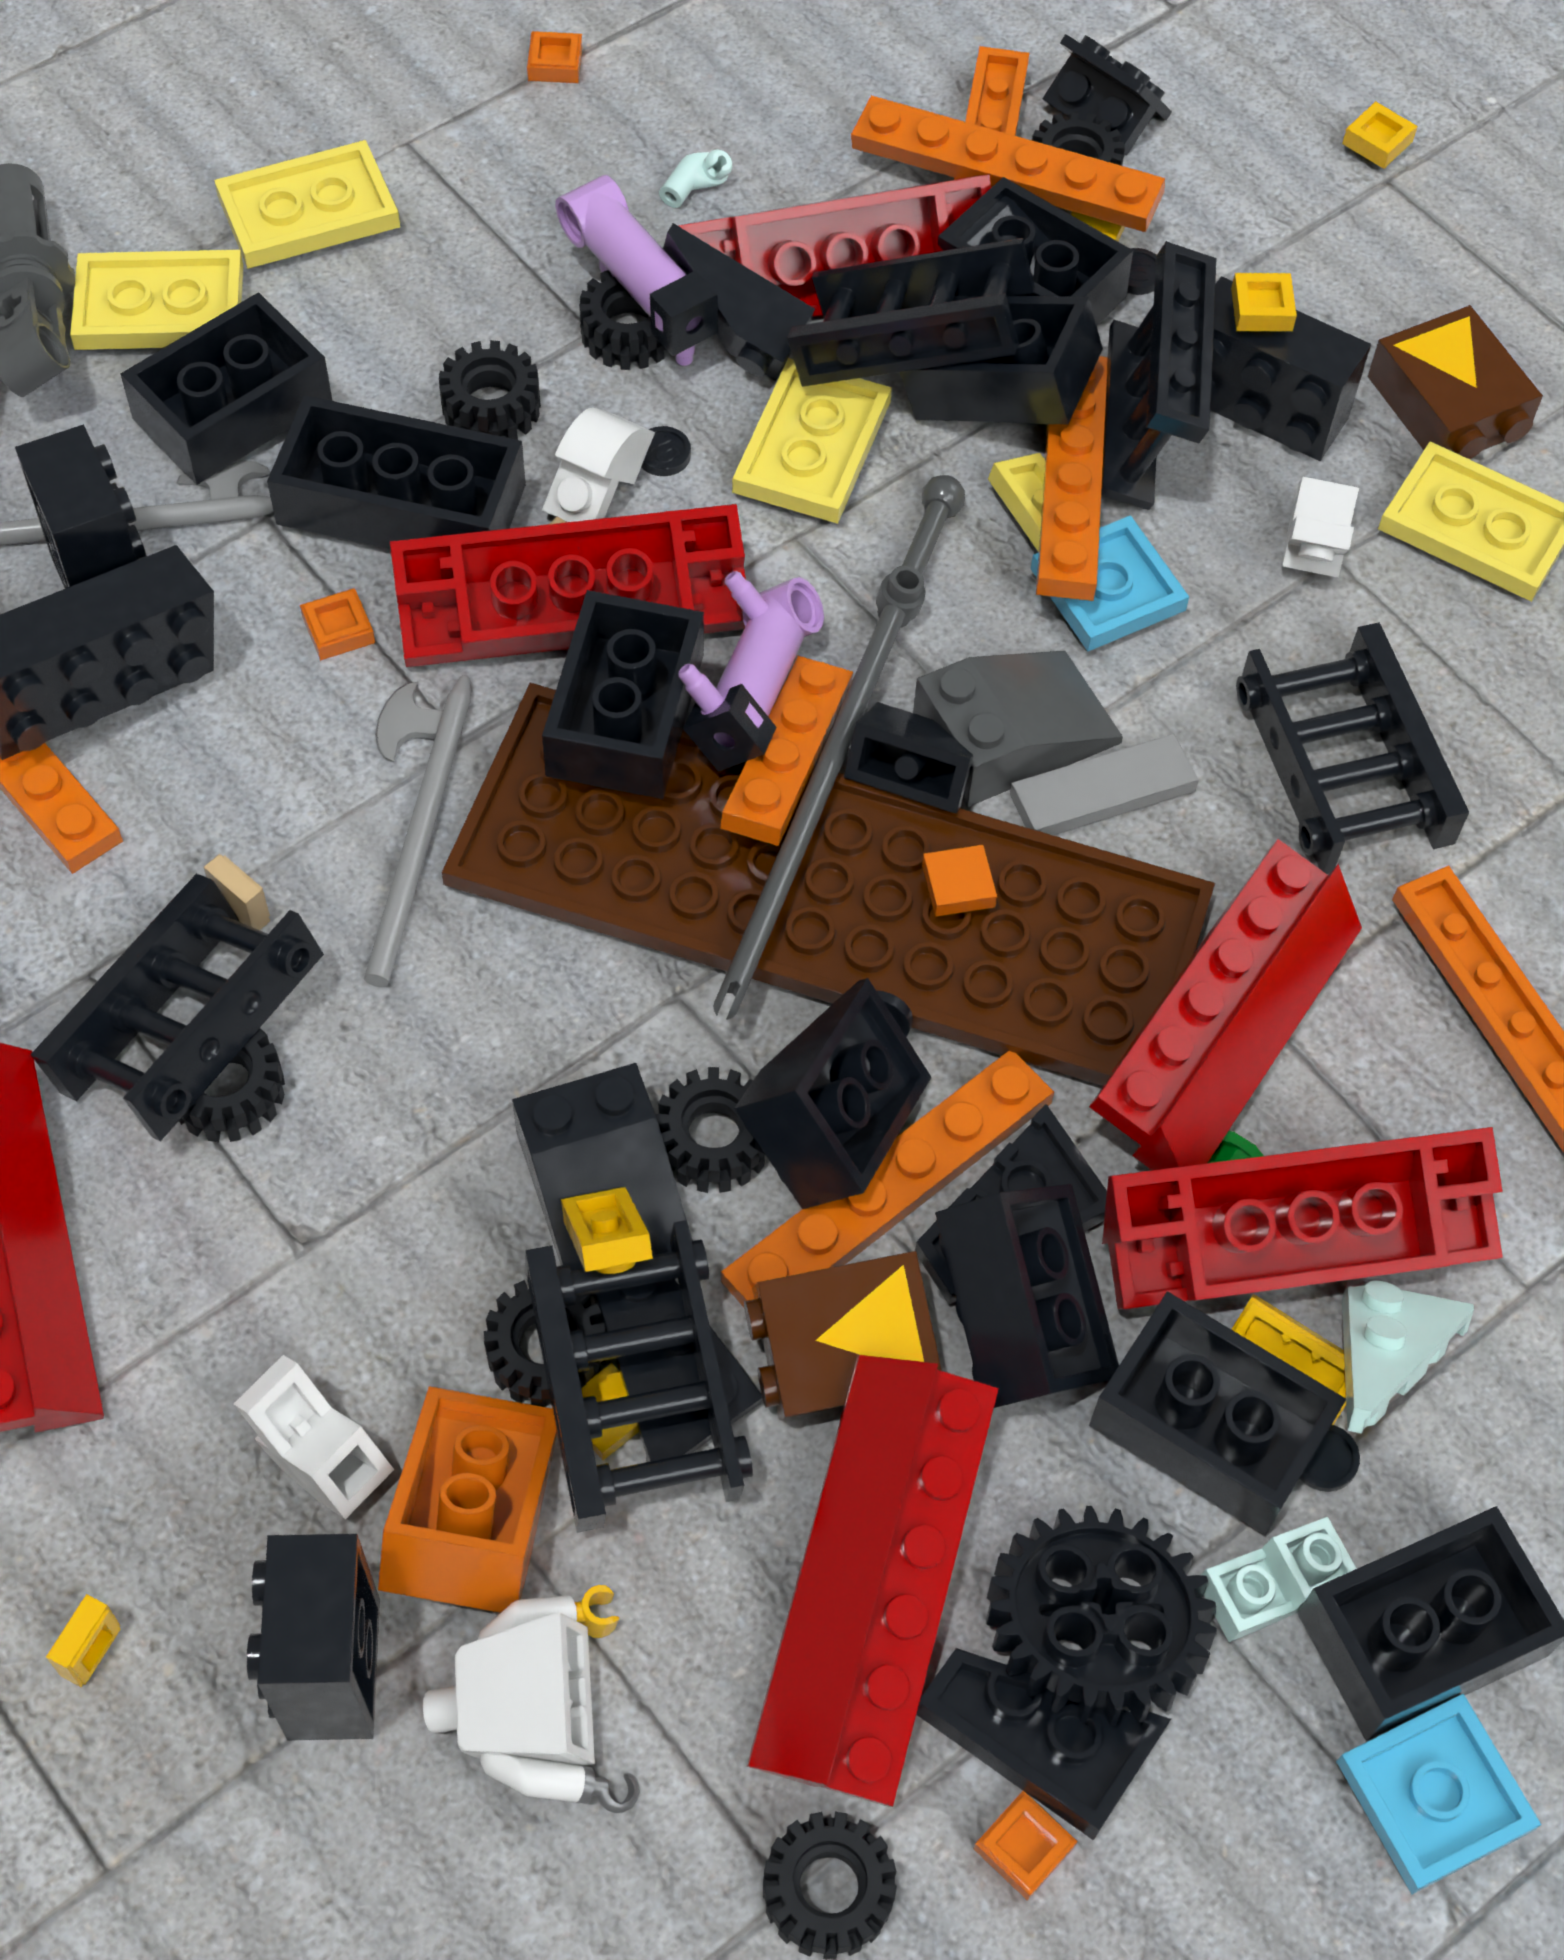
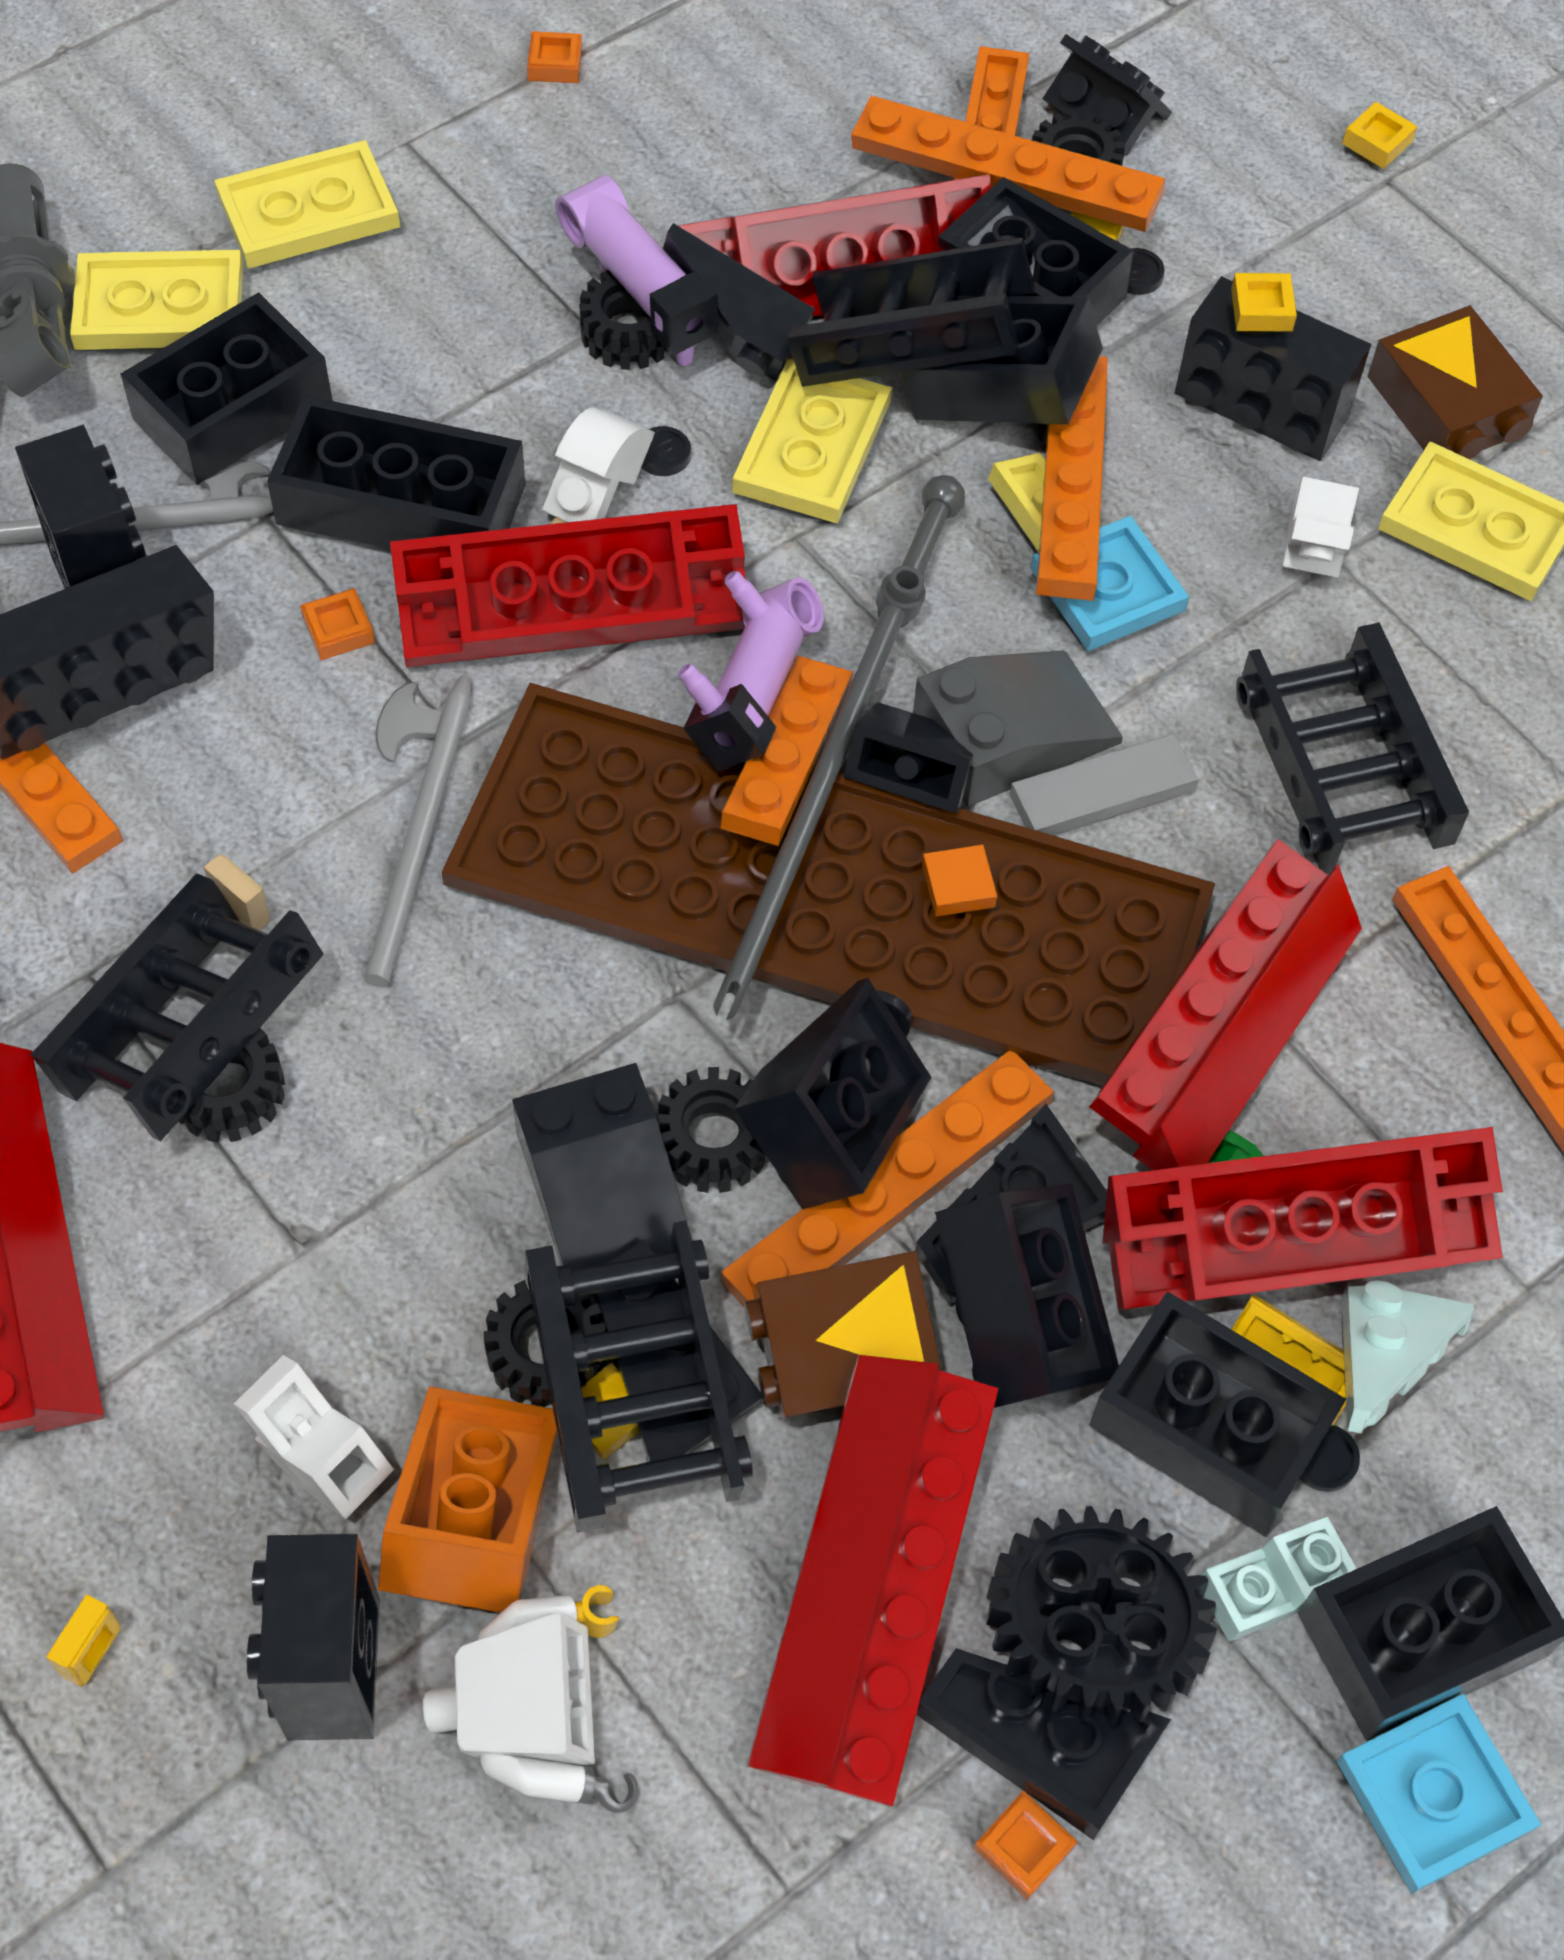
black tyre [439,340,541,440] -> none
black brick [542,590,704,799] -> none
yellow plate [561,1187,653,1274] -> none
light aqua arm [659,149,733,208] -> none
black tyre [763,1811,897,1959] -> none
black fence [1101,241,1217,510] -> none

